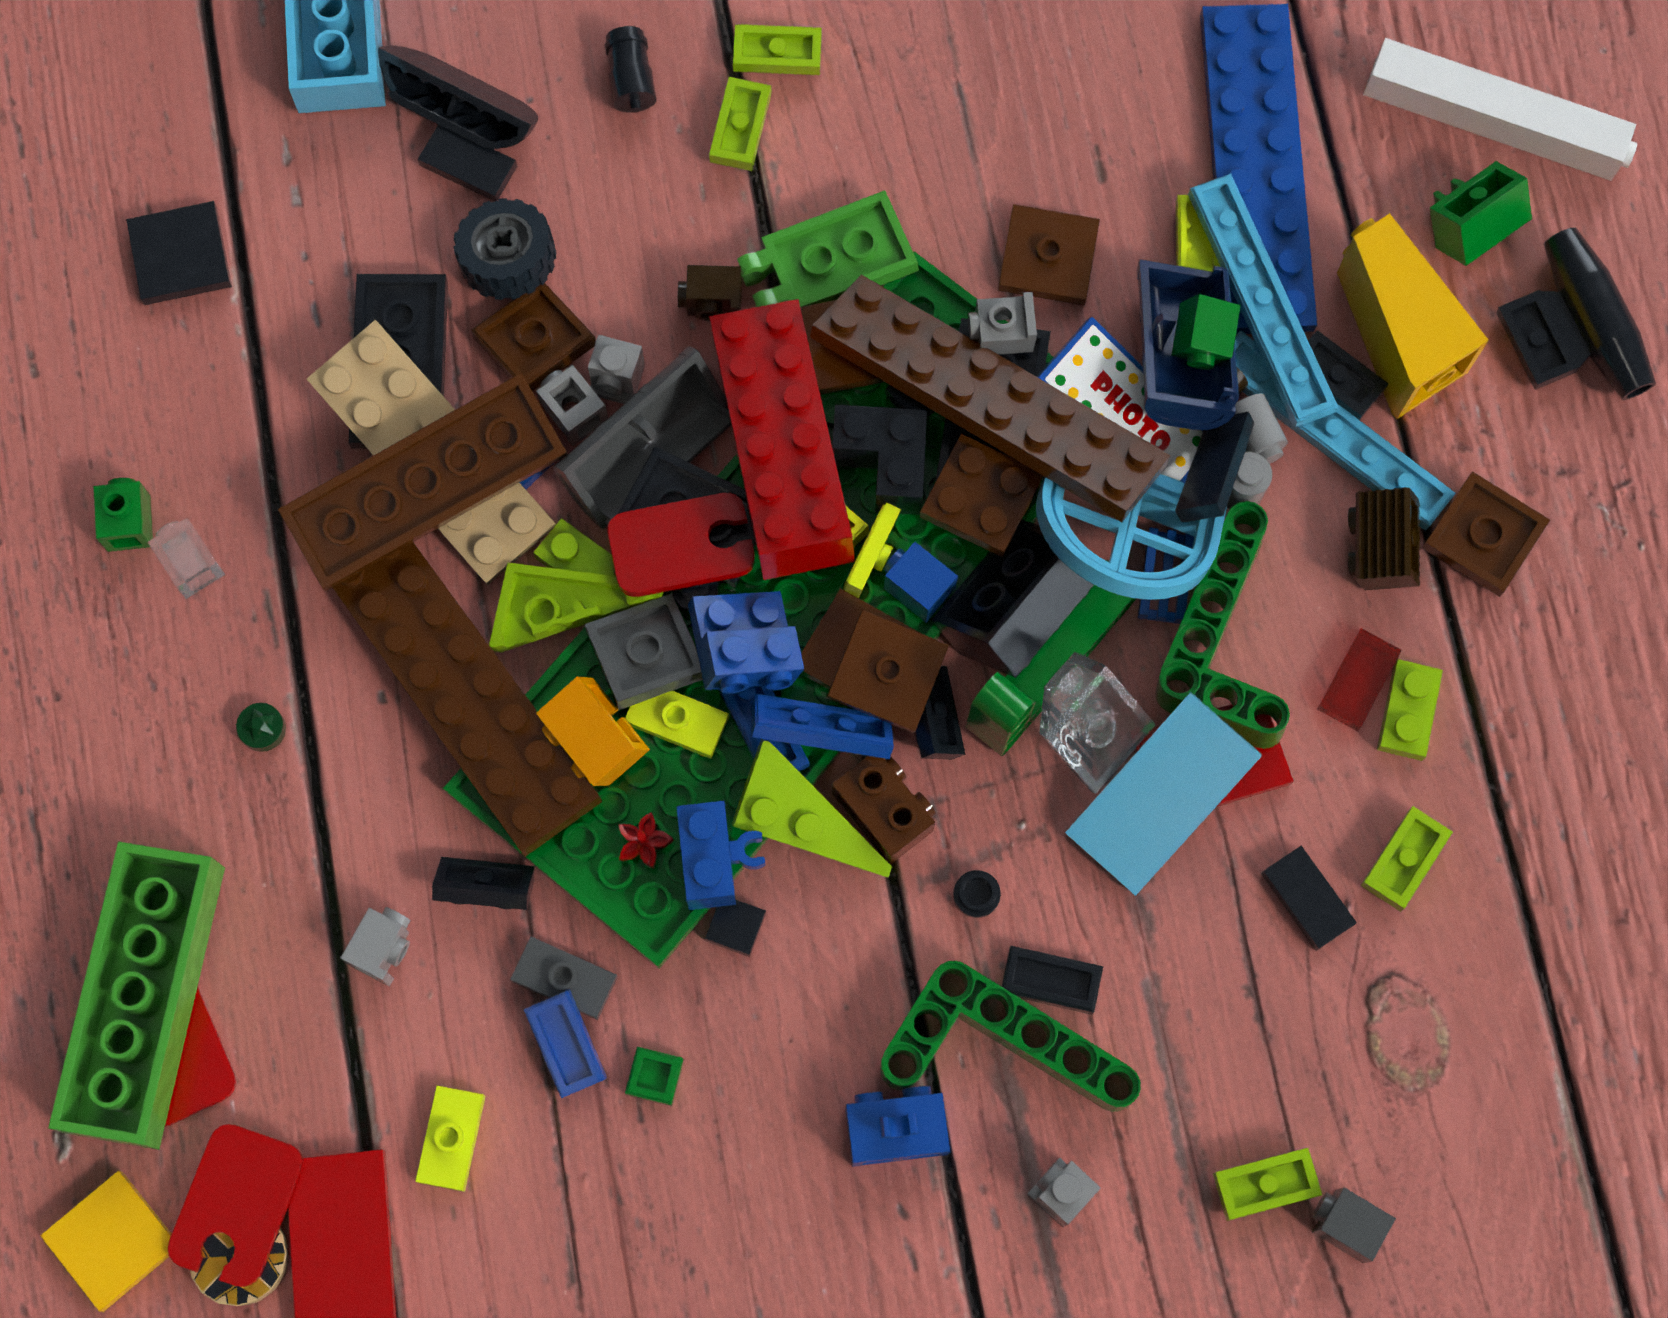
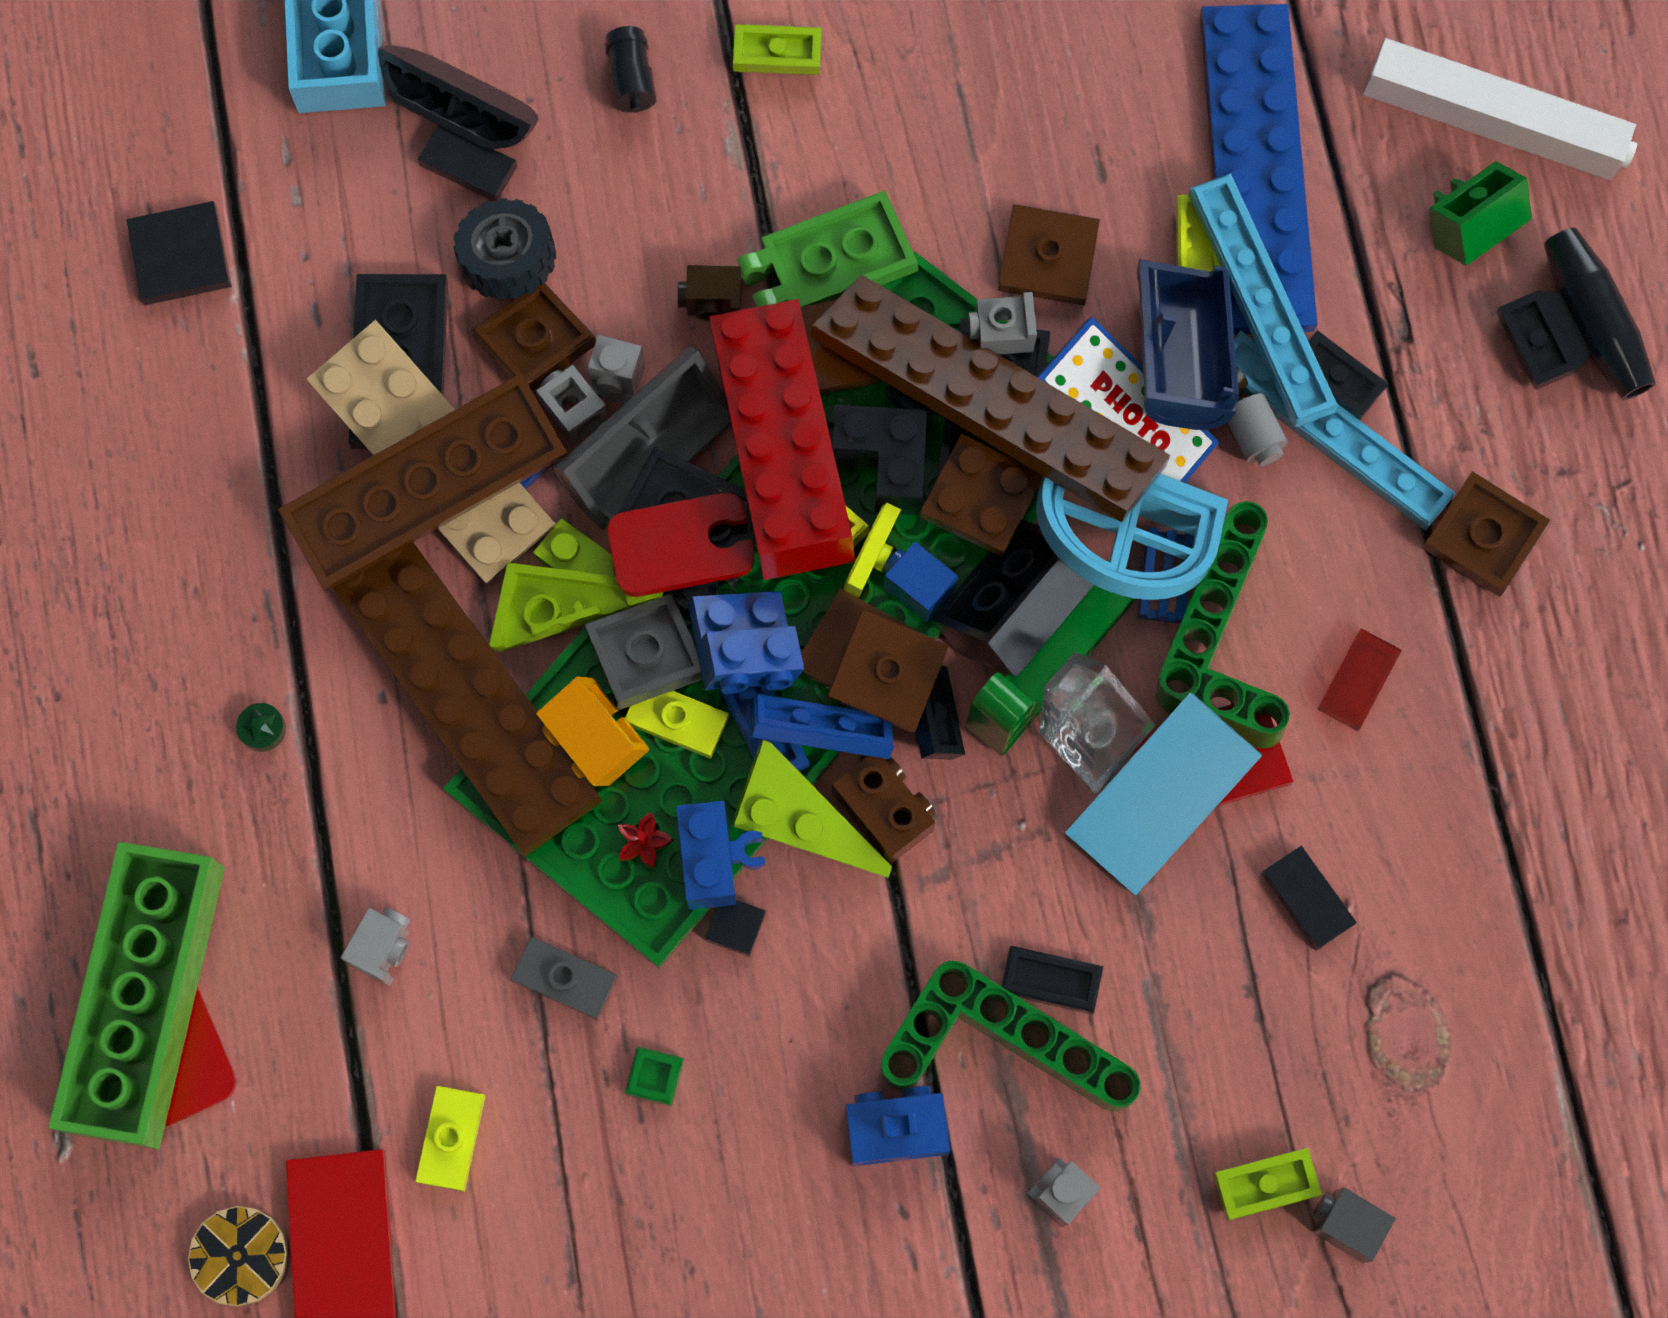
yellow tile [40,1170,172,1312] -> none
green brick [94,478,153,552] -> none
clear brick [148,518,225,599] -> none
red piece [167,1124,304,1287] -> none
black plate [432,857,535,910] -> none
blue tile [524,989,607,1098] -> none
lime plate [709,77,772,171] -> none
black plate [953,870,1001,918] -> none
green brick [1171,294,1241,370] -> none
black tile [1175,411,1255,522] -> none
light grey brick [1227,452,1272,509] -> none
yellow slope [1337,213,1489,419] -> none
dark brown brick [1348,487,1420,590] -> none
lime plate [1361,806,1453,912] -> none
lime plate [1377,659,1443,761] -> none

